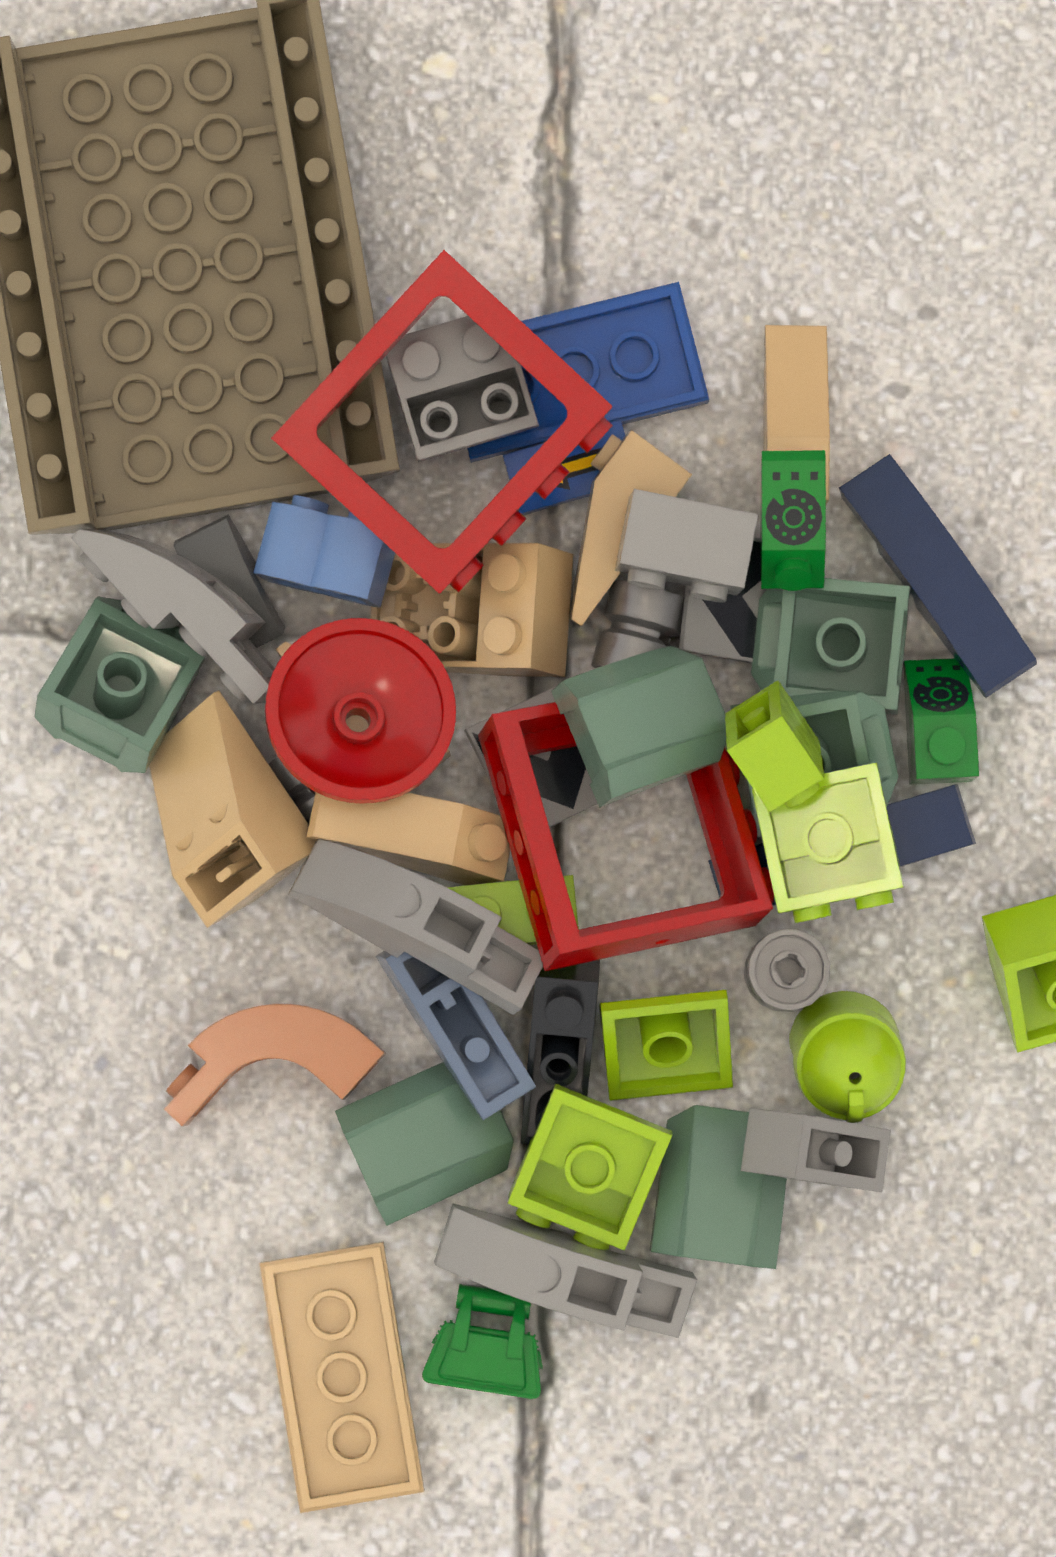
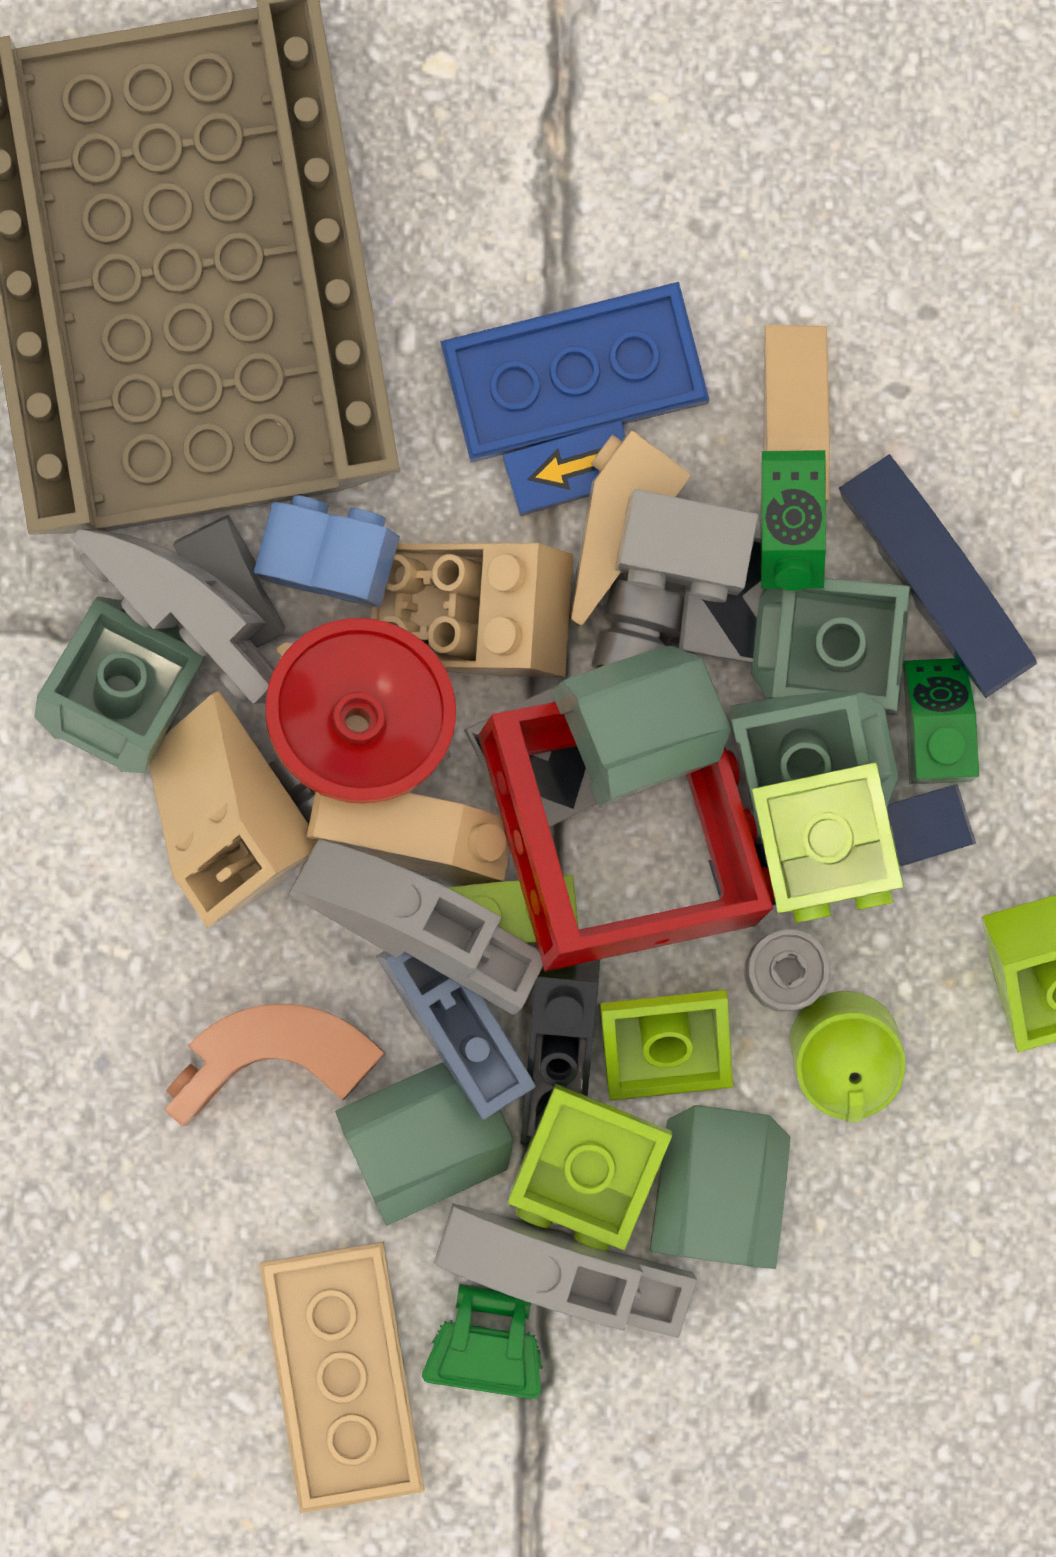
piece [271,250,613,594] -> none
light grey slope [386,316,539,462] -> none
lime brick [725,680,824,812] -> none
light grey brick [741,1108,891,1192] -> none

